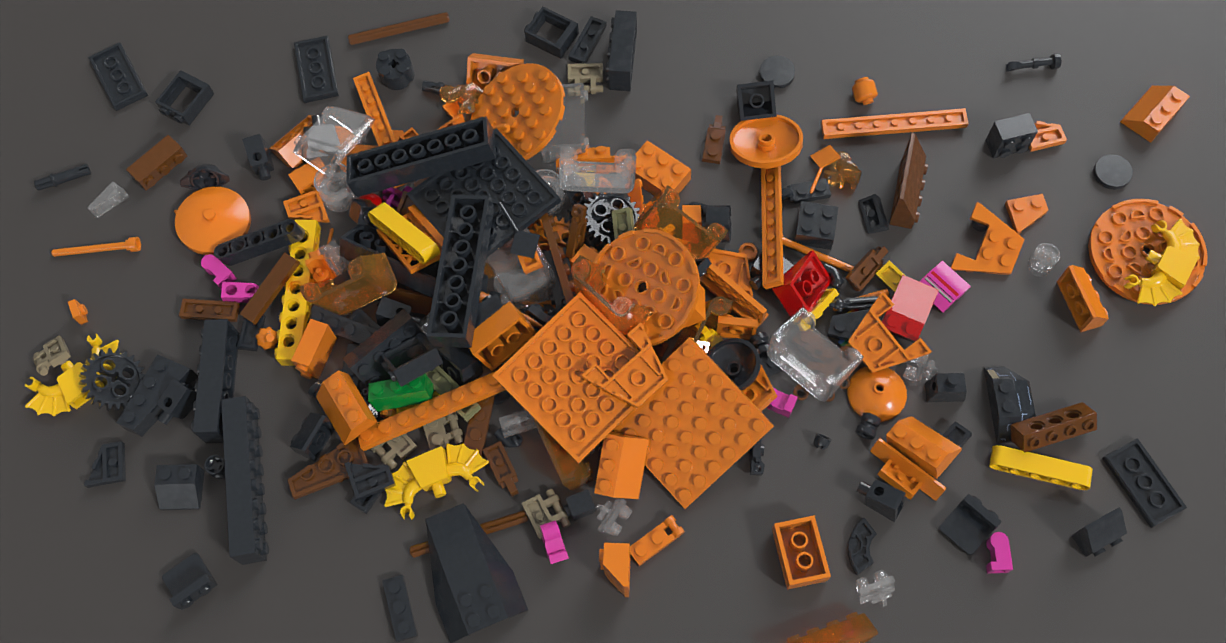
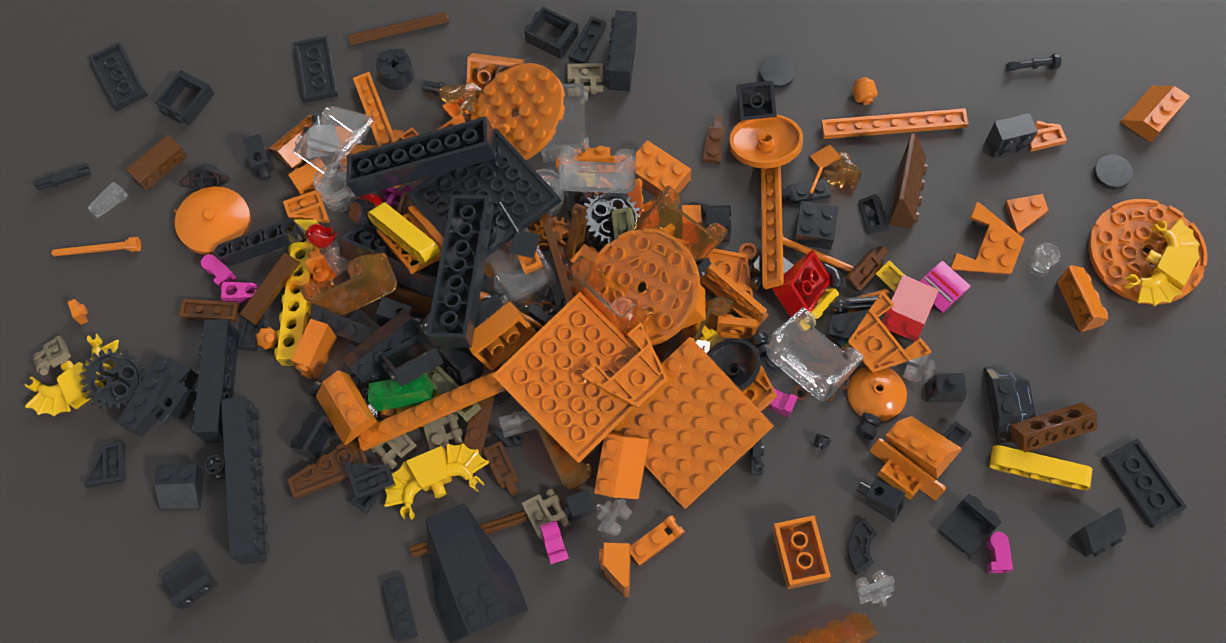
none -> red hair [306,223,337,248]

